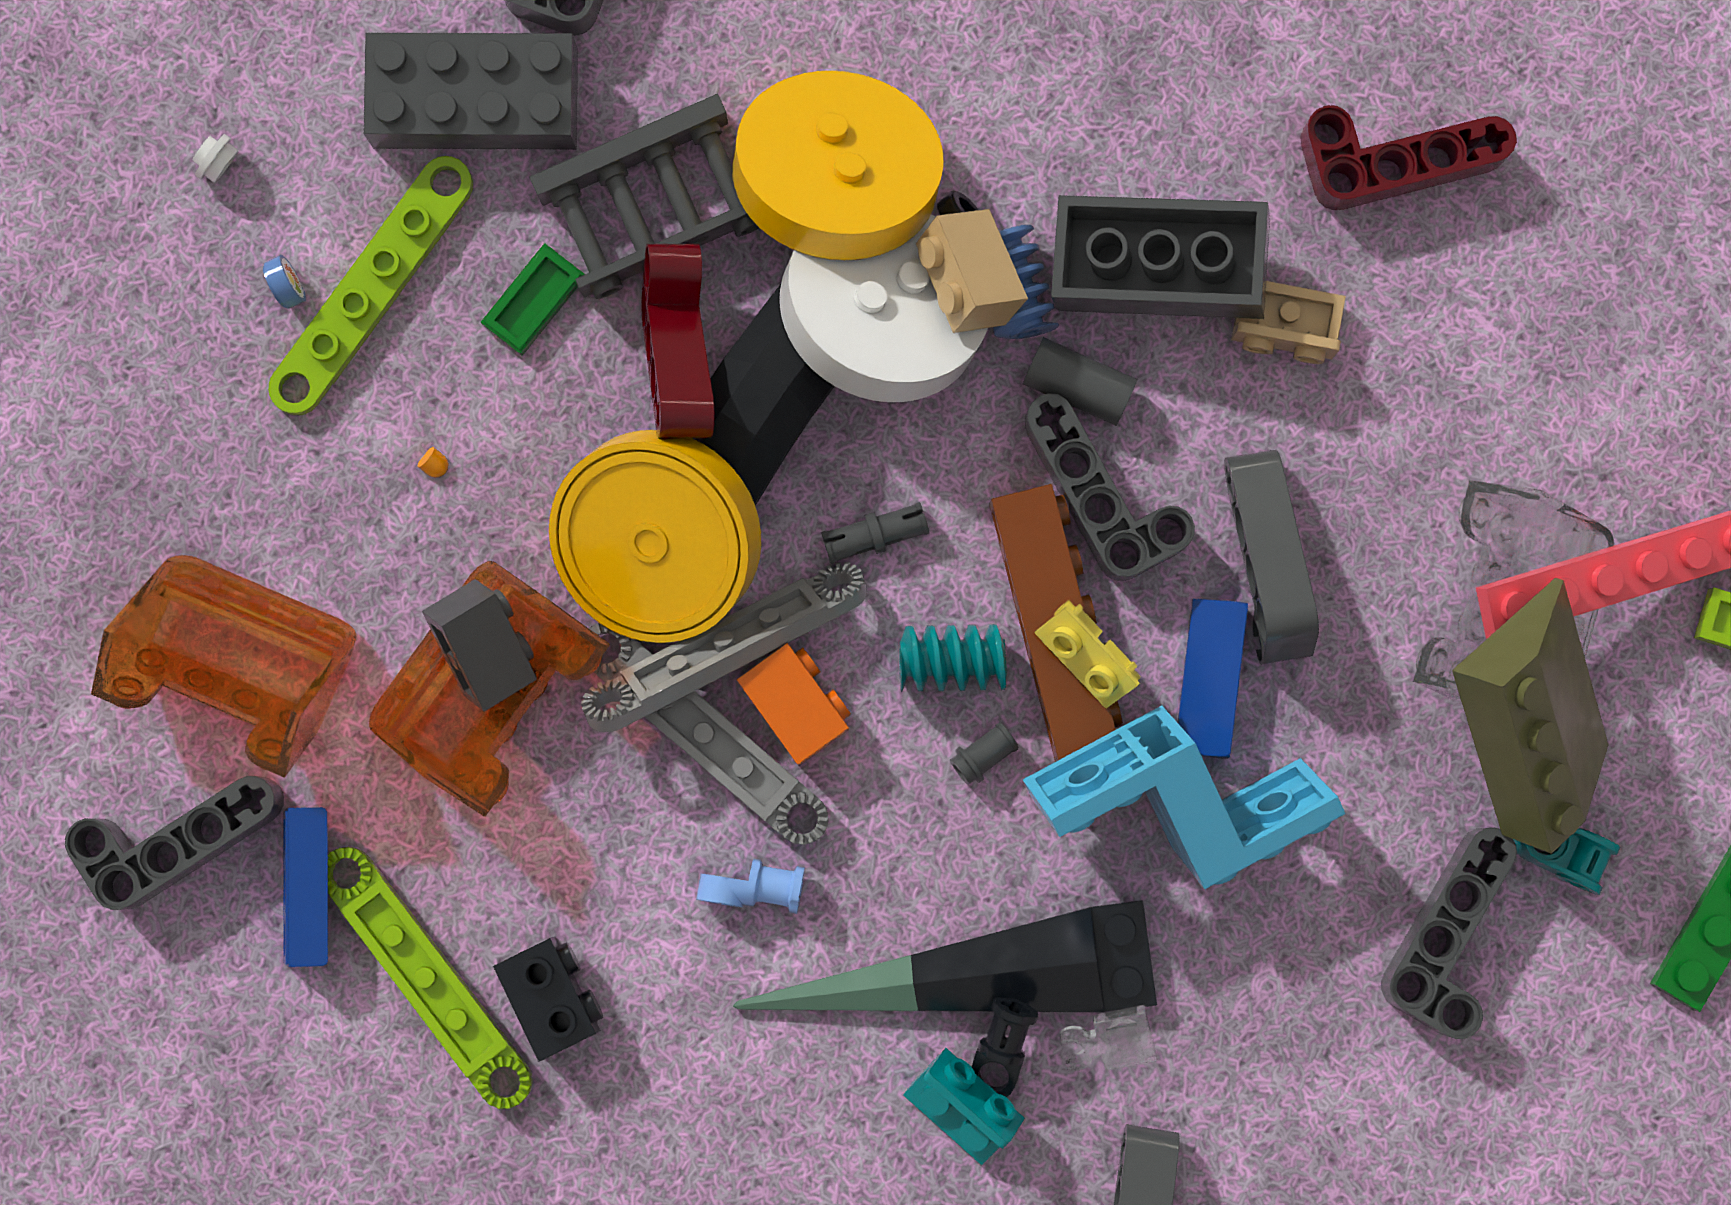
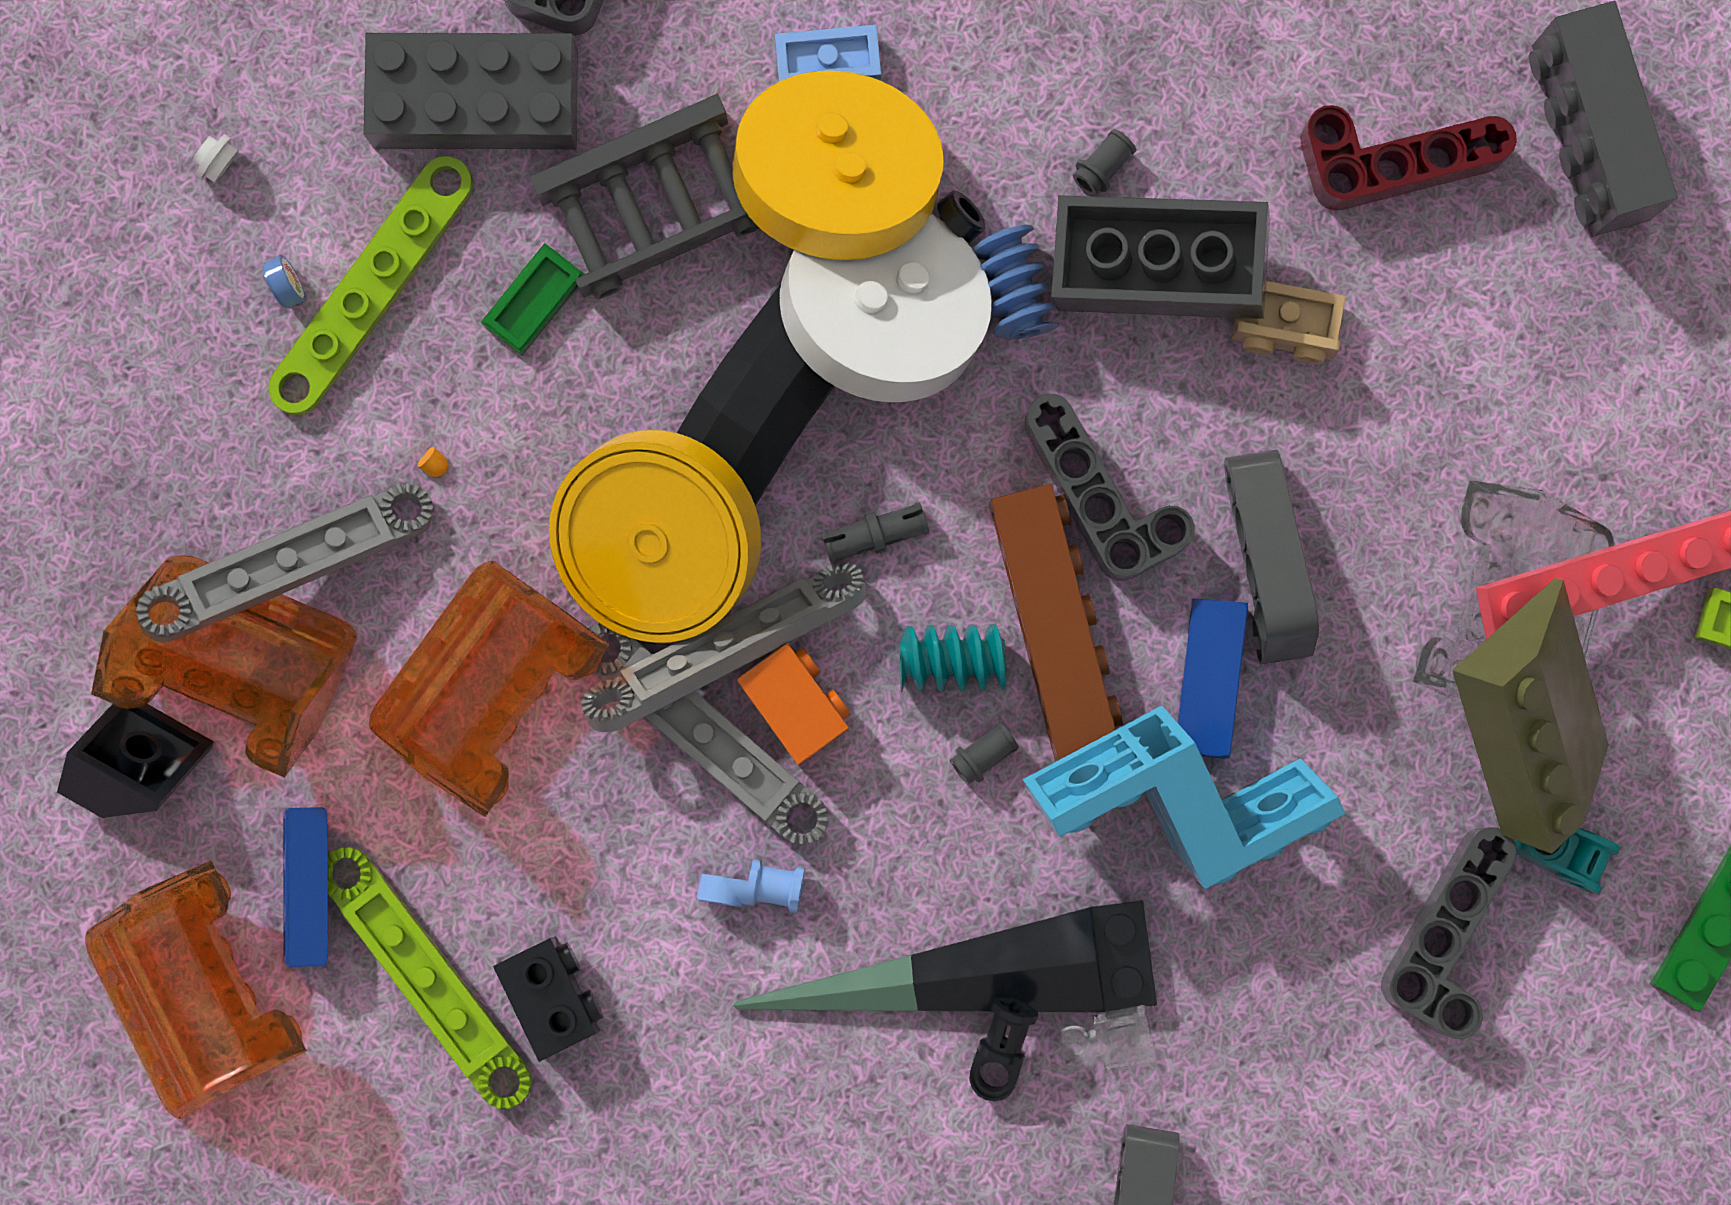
dark grey beam [65,776,284,910] -> none
dark grey brick [422,579,537,712] -> none
dark red beam [641,244,714,438] -> none
teal bracket [903,1048,1025,1165] -> none
tan brick [916,209,1028,333] -> none
dark grey pin [1023,337,1138,426] -> none
light yellow hinge [1034,600,1141,709] -> none
none -> black slope [57,691,214,818]
none -> clear orange windscreen [85,861,307,1119]
none -> light grey plate [136,482,433,642]
none -> light blue plate [775,25,881,82]
none -> dark grey pin [1073,129,1137,196]
none -> dark grey brick [1529,0,1678,237]

